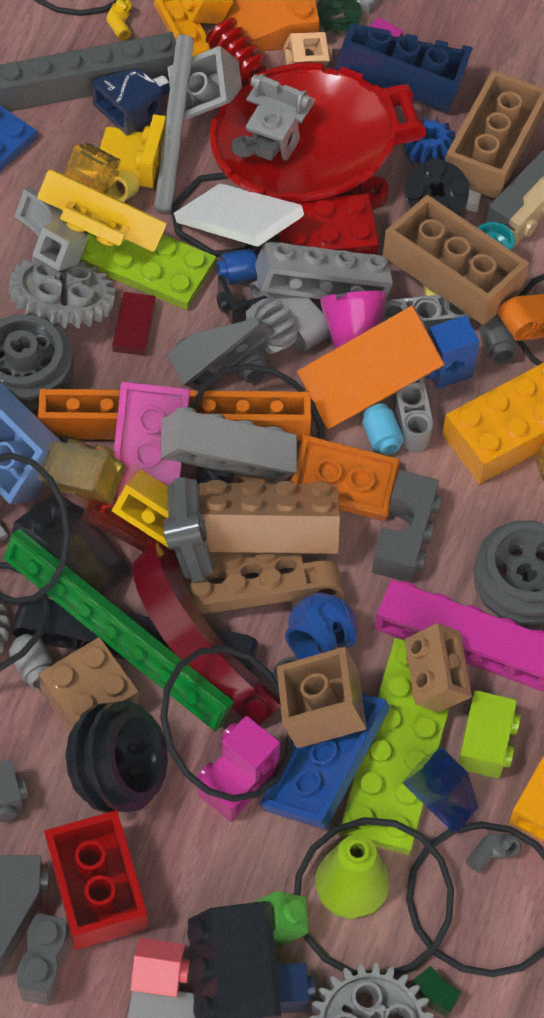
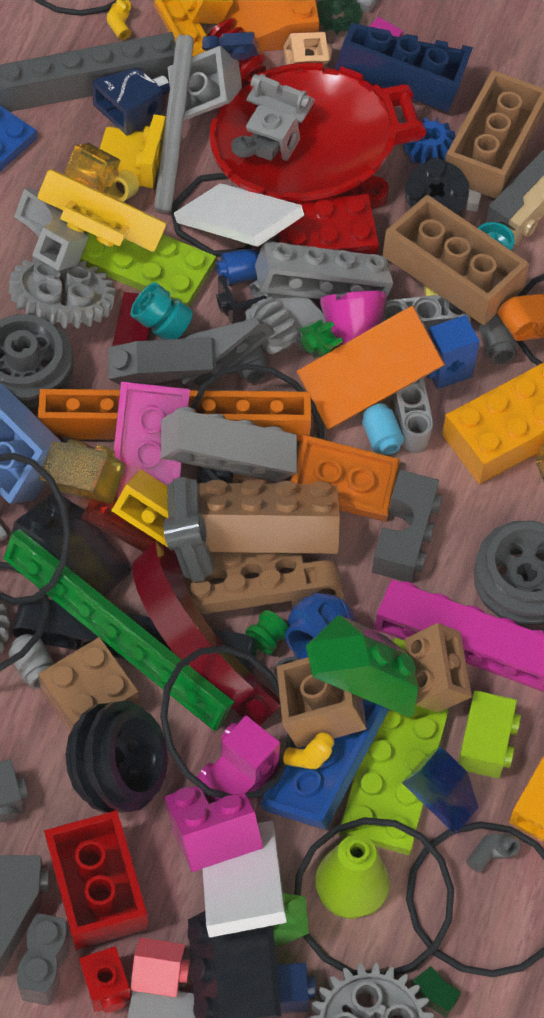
none -> red brick [79,946,131,1013]
none -> dark grey slope [108,337,216,385]
none -> teal wheel [130,282,193,340]
none -> dark pink brick [164,786,263,872]
none -> dark blue plate [202,32,259,60]
none -> white tile [202,820,286,937]
none -> green wheel [245,610,289,655]
none -> yellow arm [283,732,334,770]
none -> green plate [299,319,343,358]
none -> green wedge [306,615,418,717]

